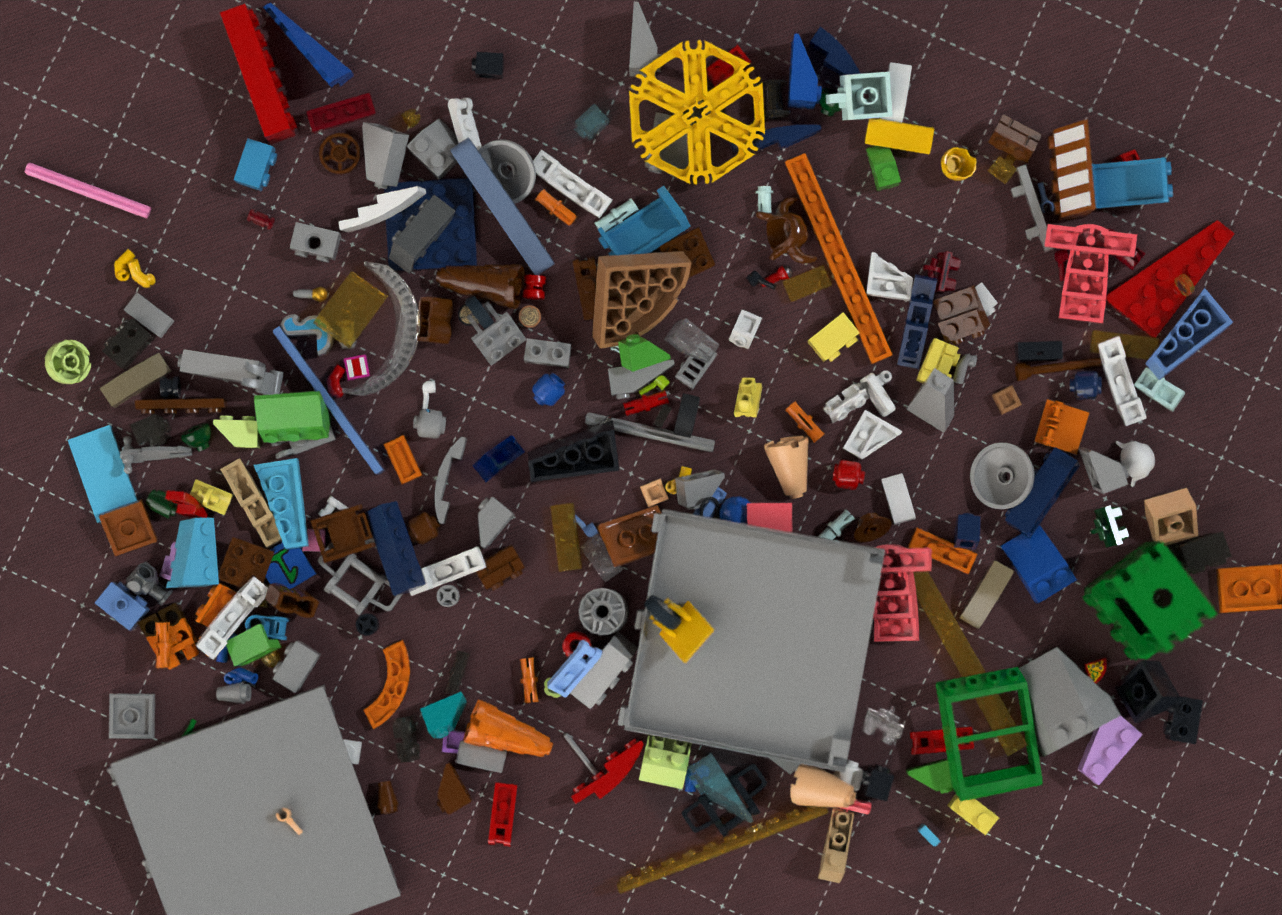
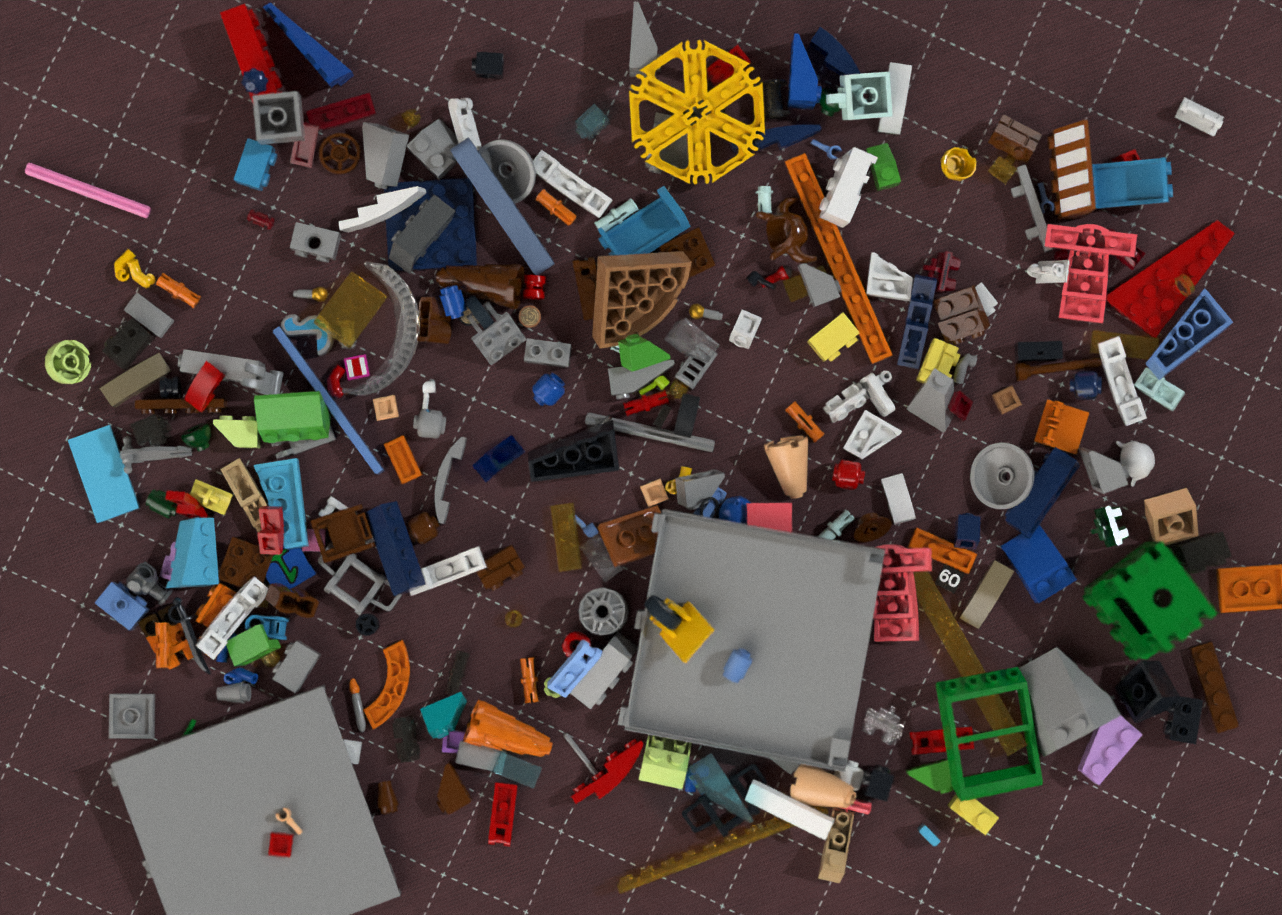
dark orange plate [99,499,158,556] -> none
light grey wheel [437,585,460,607] -> none
light grey slope [478,497,515,549] -> none
light yellow hips [734,378,762,417] -> none
yellow slope [865,118,934,154] -> none
tile [1083,657,1107,684] -> none
none -> orange pin [156,273,201,308]
none -> black sword [168,597,212,675]
none -> red slope [185,361,226,413]
none -> dark blue piece [241,68,269,95]
none -> light grey brick [253,91,305,145]
none -> red slope [257,506,284,555]
none -> red tile [268,831,294,858]
none -> dark red tile [290,122,319,168]
none -> light grey piece [349,678,366,732]
none -> light nougat tile [373,395,399,421]
none -> blue brick [440,285,467,319]
none -> clear light blue tile [492,751,542,789]
none -> clear yellow hinge [505,610,523,628]
none -> clear yellow hinge [669,380,689,399]
none -> piece [689,304,723,320]
none -> medium blue brick [723,648,753,683]
none -> white tile [745,780,835,840]
none -> light grey slope [798,263,842,307]
none -> medium blue hand [811,139,842,160]
none -> white wedge [819,147,878,228]
none -> clear smoke tile [934,564,964,594]
none -> dark red tile [948,391,973,421]
none -> white hinge [1027,260,1070,284]
none -> white hinge [1175,97,1224,137]
none -> reddish brown plate [1189,642,1239,733]

